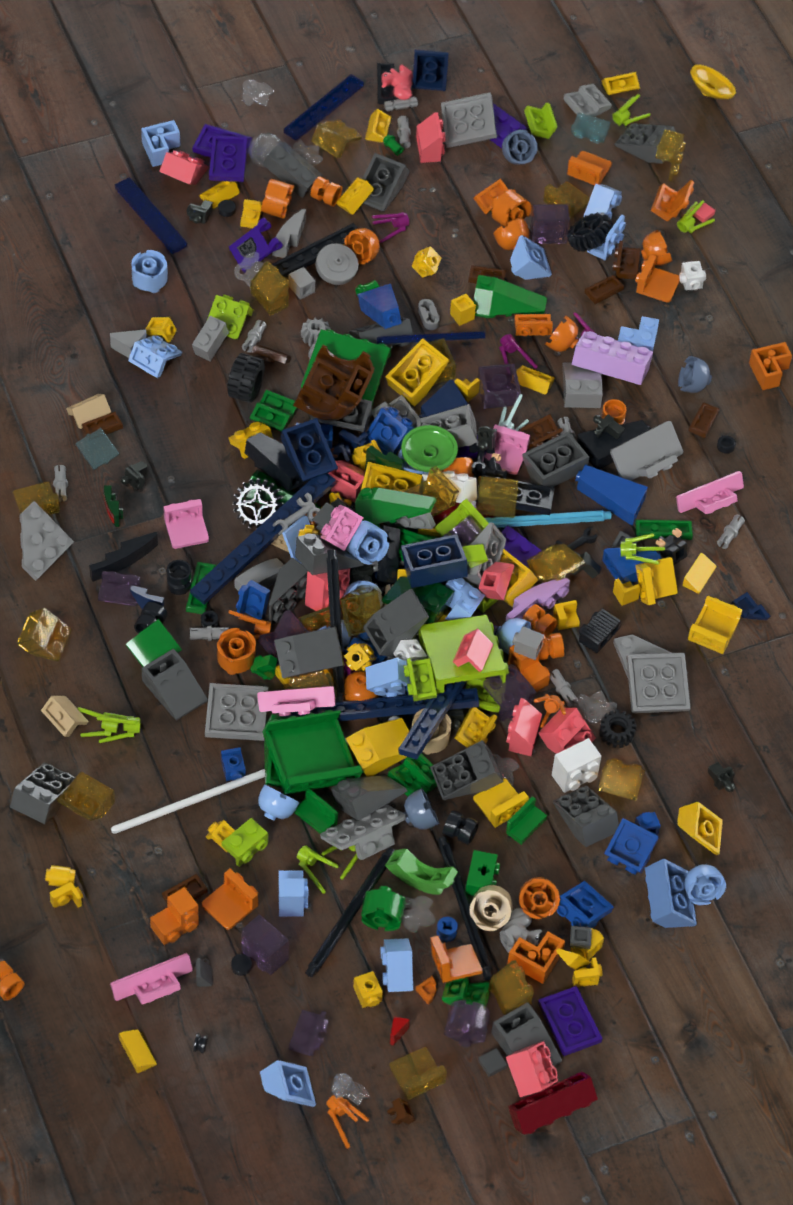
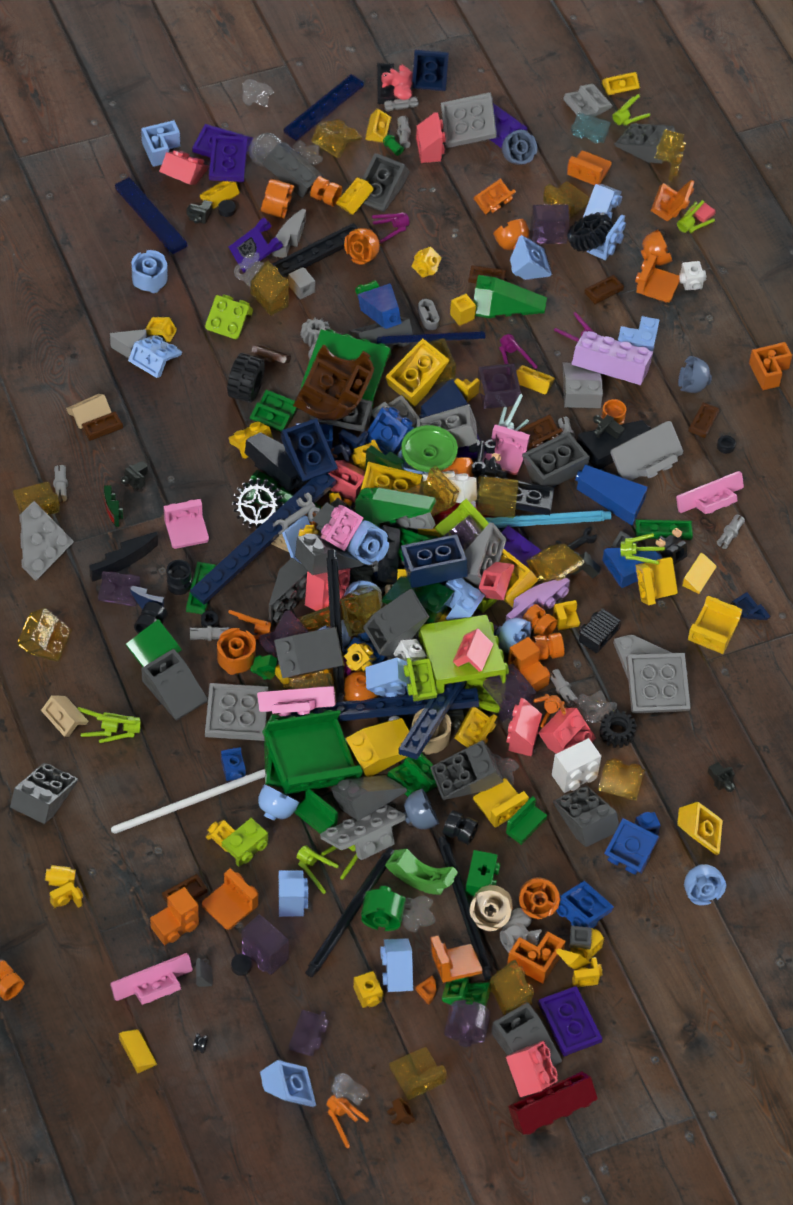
clear yellow slope [57,771,115,821] -> none
clear light blue piece [75,428,119,470] -> none
light grey brick [192,316,229,362] -> none
light grey slope [235,558,284,591] -> none
blue bracket [236,580,270,620] -> none
yellow bracket [240,199,261,228] -> none
light grey pin [242,320,267,353] -> none
light grey wheel [315,243,359,285] -> none
red slope [390,1017,410,1045] -> none
blue wheel [436,916,458,943] -> none
lime slope [462,544,488,568] -> none
pearl dark grey piece [477,426,497,451] -> none
dark grey tile [478,1048,507,1077] -> none
orange brick [492,189,532,227] -> none
light grey brick [512,626,544,660] -> none
orange bracket [514,314,553,336] -> none
lime bracket [524,103,557,139] -> none
orange cylinder [545,316,579,352] -> none
reddish brown bracket [613,241,641,279] -> none
yellow panel [613,578,641,606] -> none
medium blue slope [645,859,697,928] -> none
yellow dish [691,65,736,100] -> none

